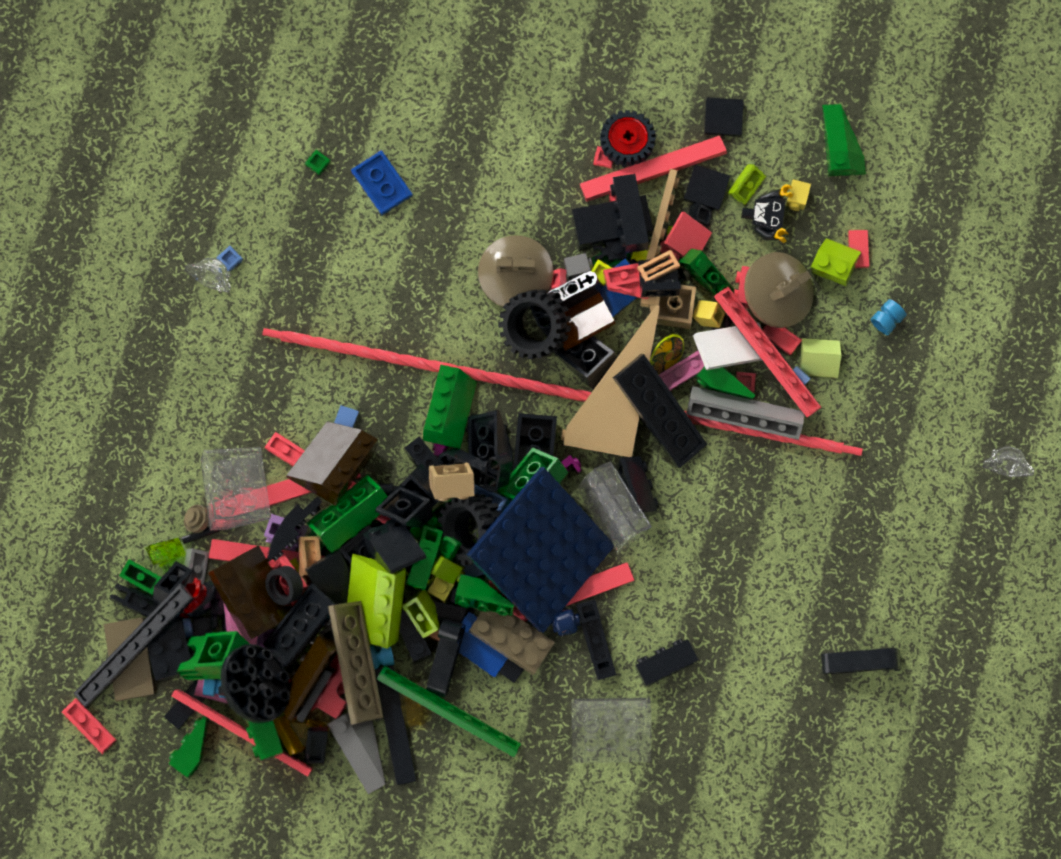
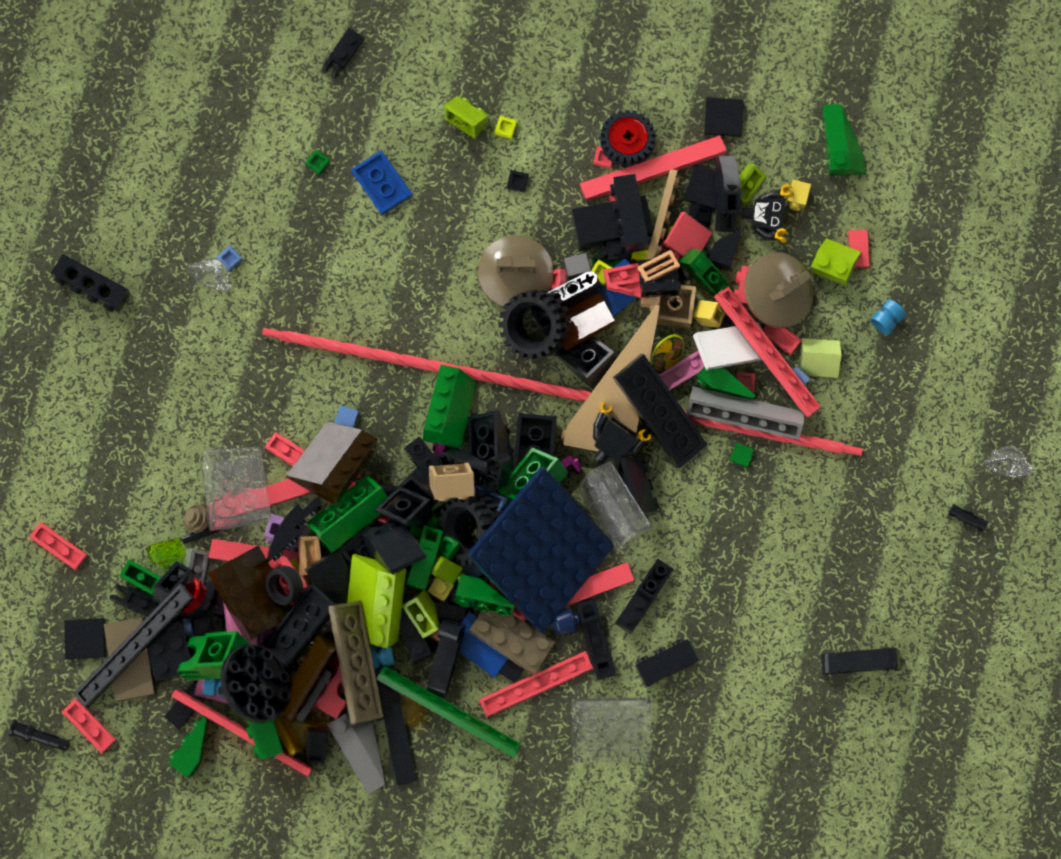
none -> black pin [8,719,70,752]
none -> coral tile [29,522,88,571]
none -> black brick [51,254,131,313]
none -> black tile [64,618,105,660]
none -> black hinge [322,28,364,78]
none -> lime slope [444,96,488,139]
none -> coral tile [479,651,594,718]
none -> neon yellow tile [494,116,518,139]
none -> black tile [506,170,529,193]
none -> black torso [592,402,651,464]
none -> black slope [615,559,674,634]
none -> black slope [706,230,741,271]
none -> black slope [714,155,741,232]
none -> green tile [729,443,754,468]
none -> black pin [948,504,988,532]

